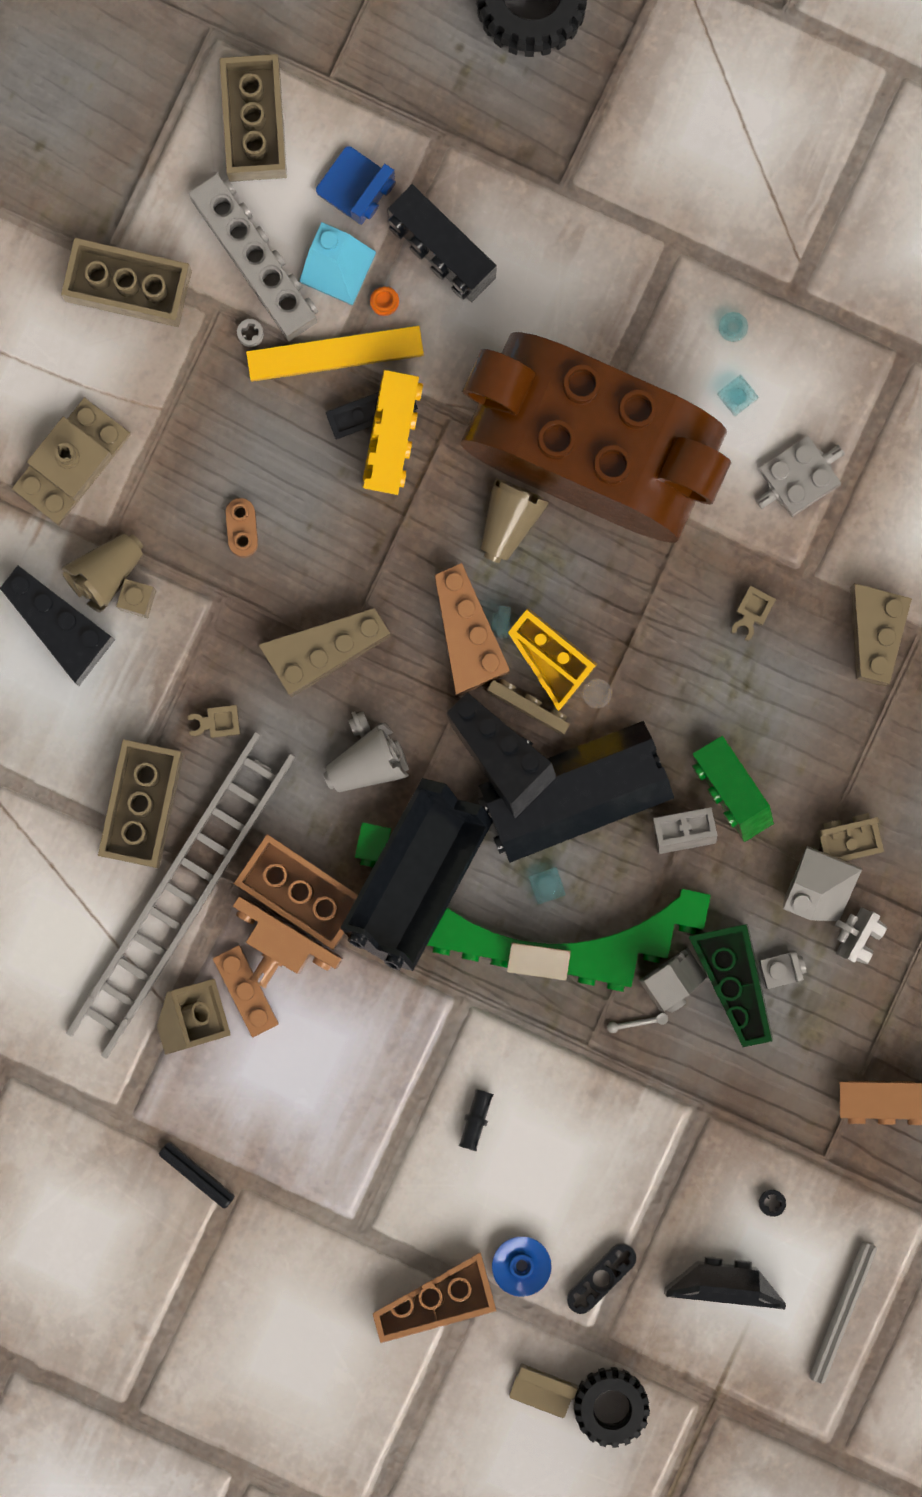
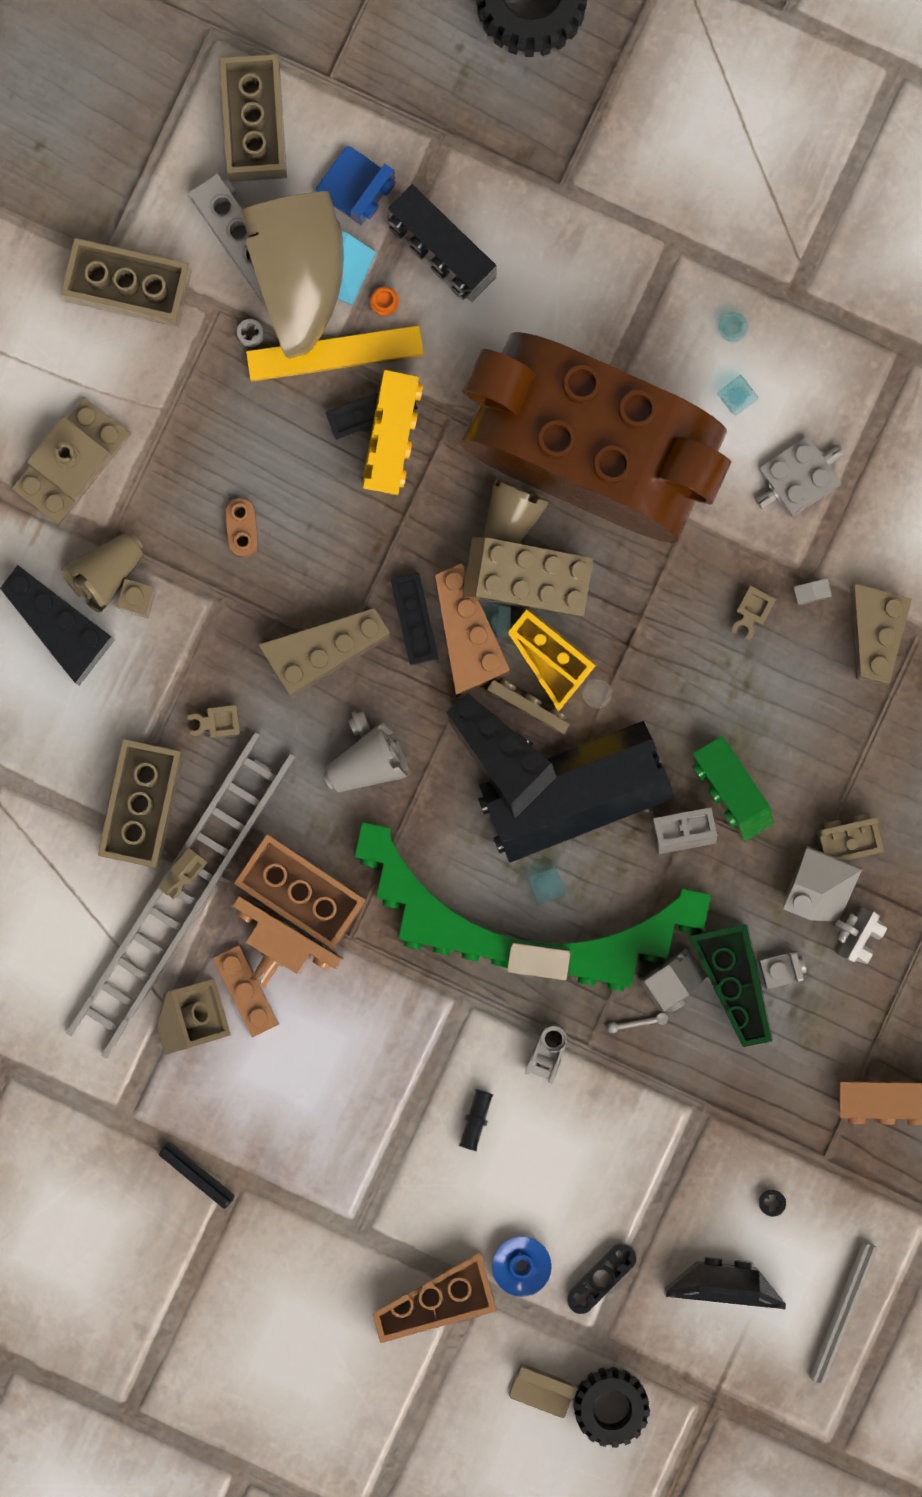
black panel [340,778,493,971] -> none
none -> dark tan plate [158,848,208,900]
none -> dark tan panel [241,191,344,359]
none -> black plate [390,573,439,666]
none -> dark tan brick [463,537,594,617]
none -> light grey piece [525,1024,567,1084]
none -> light grey piece [794,579,832,605]

